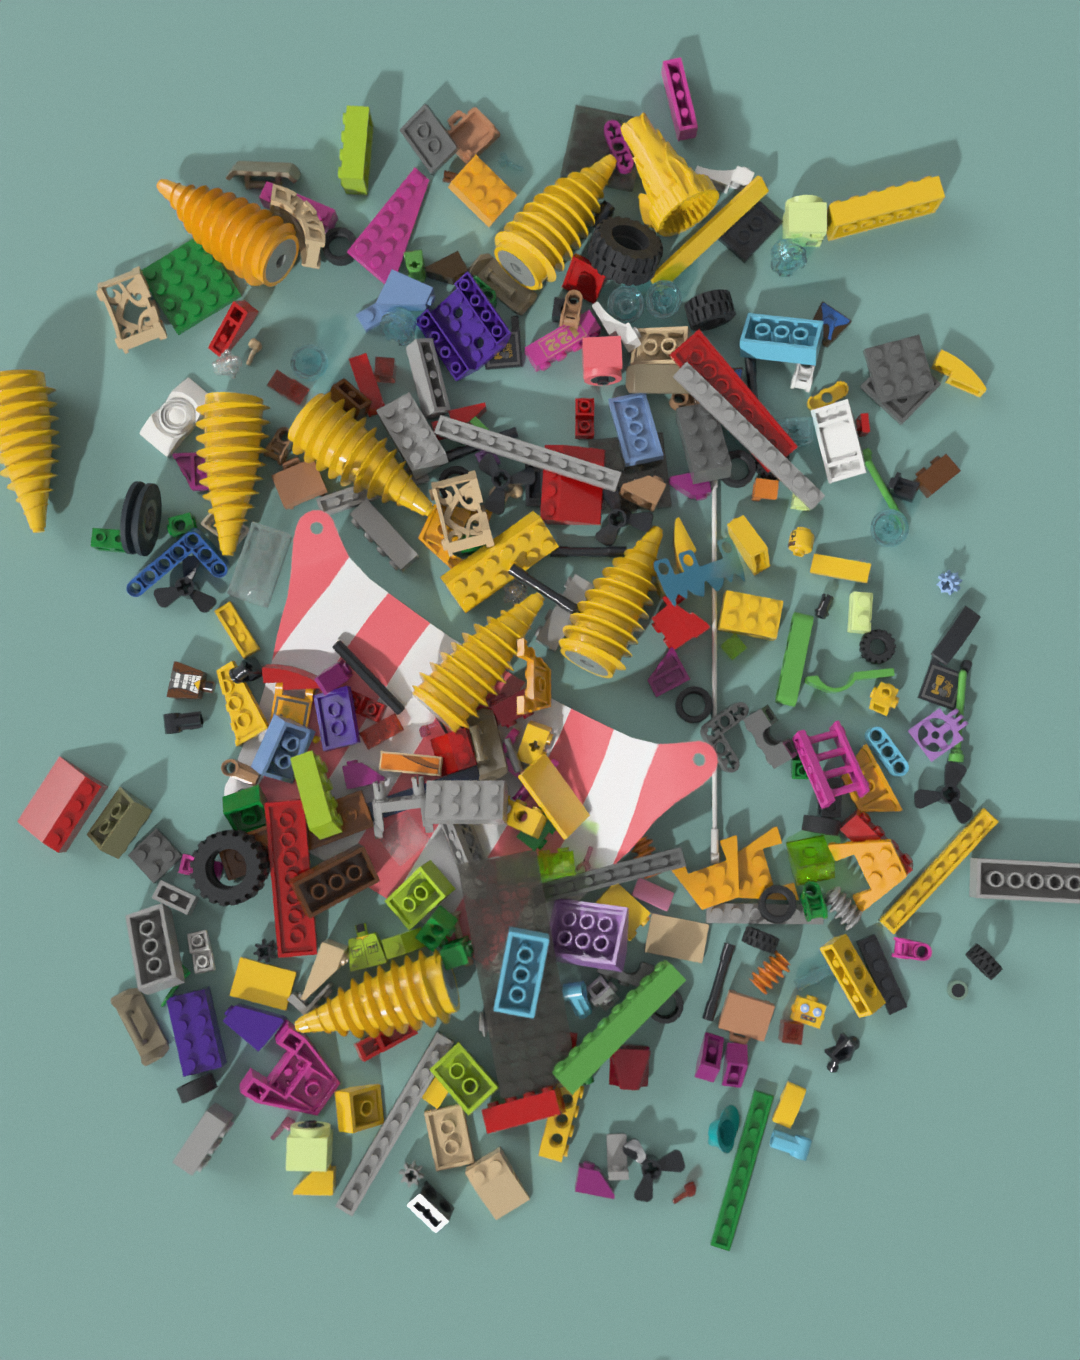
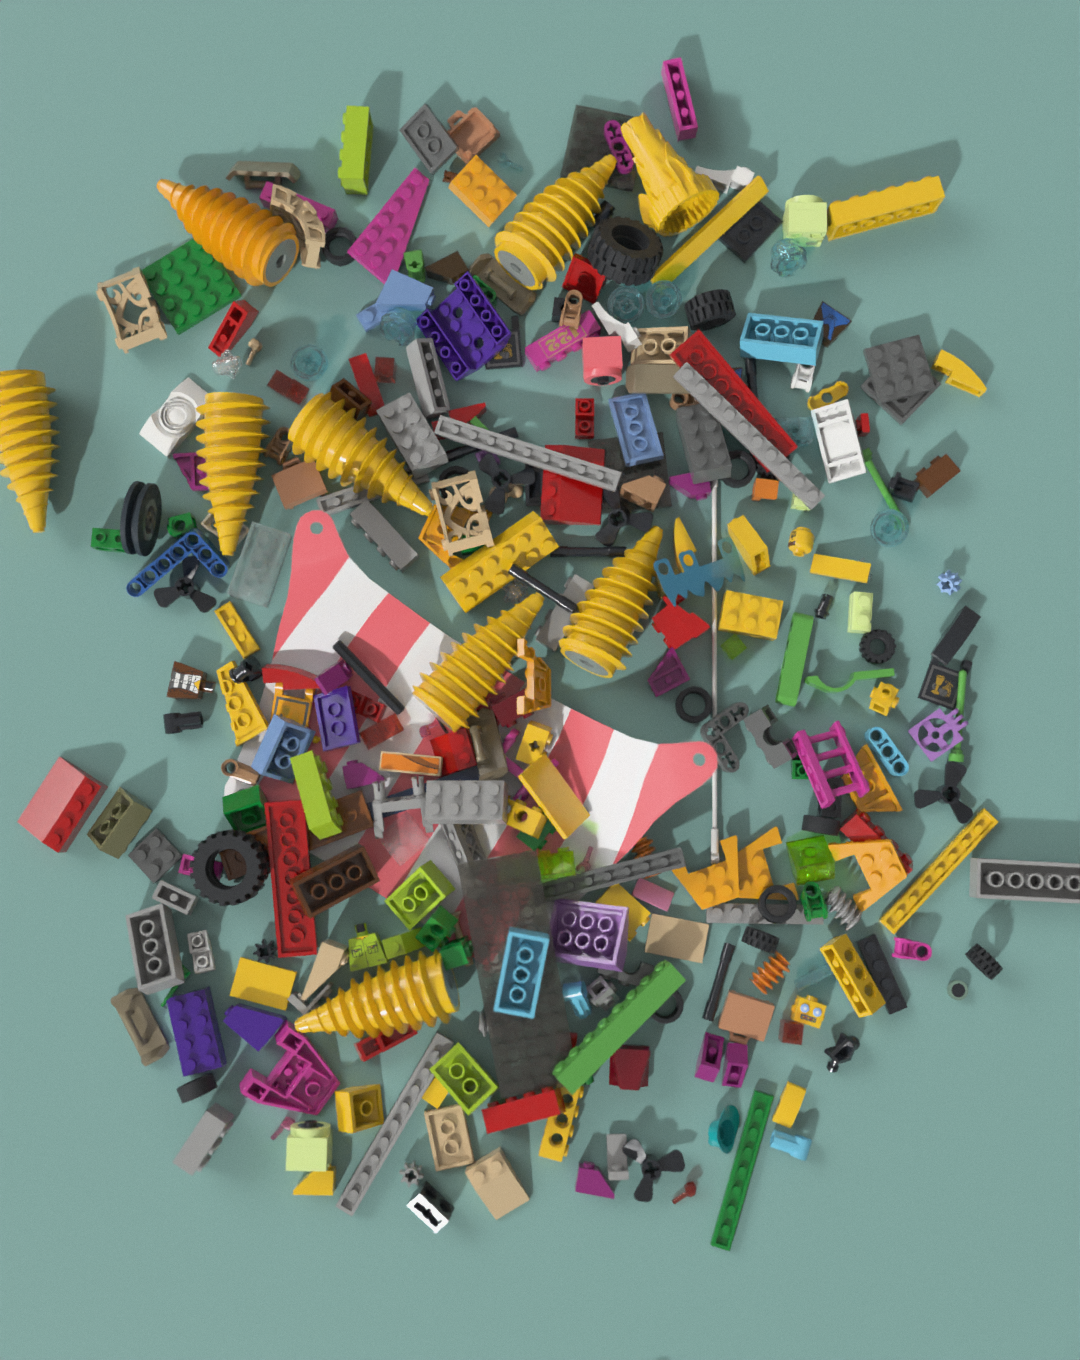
flat silver pin [504,738,523,773] -> none

